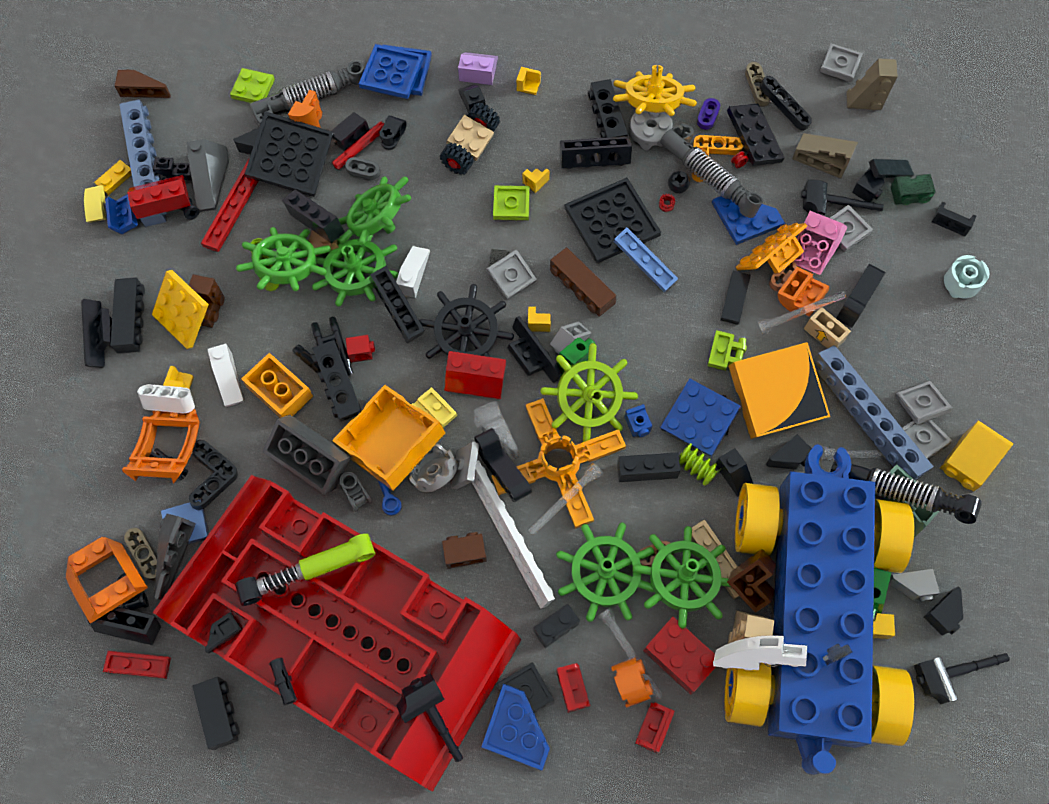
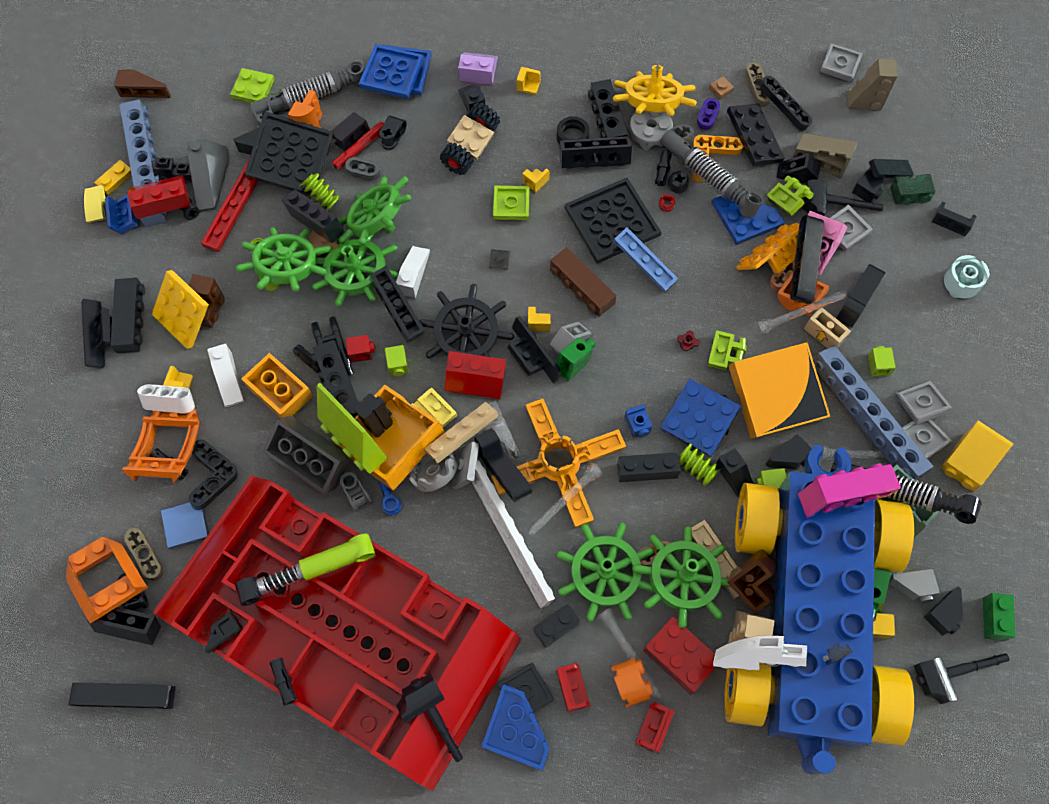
red tile [103,651,171,679] -> none
dark grey wedge [154,513,196,600] -> none
black brick [192,677,240,750] -> none
reddish brown brick [442,532,487,569] -> none
light grey plate [486,249,537,300] -> none
lime piece [540,343,638,442] -> none
black tile [721,270,751,325] -> none
red bush [731,151,749,169] -> none
none -> black beam [68,683,176,709]
none -> lime piece [299,173,339,210]
none -> lime slope [317,383,388,474]
none -> black brick [354,394,393,437]
none -> lime brick [385,345,409,377]
none -> tan plate [425,402,499,464]
none -> black tyre [557,116,589,145]
none -> black pin [655,150,672,186]
none -> dark red plate [677,330,699,351]
none -> medium nougat plate [709,76,734,99]
none -> lime brick [756,468,786,493]
none -> lime plate [766,176,814,216]
none -> black slope [776,153,821,184]
none -> black beam [790,215,824,304]
none -> dark pink wedge [798,463,901,518]
none -> lime brick [867,346,896,377]
none -> green brick [983,593,1016,641]

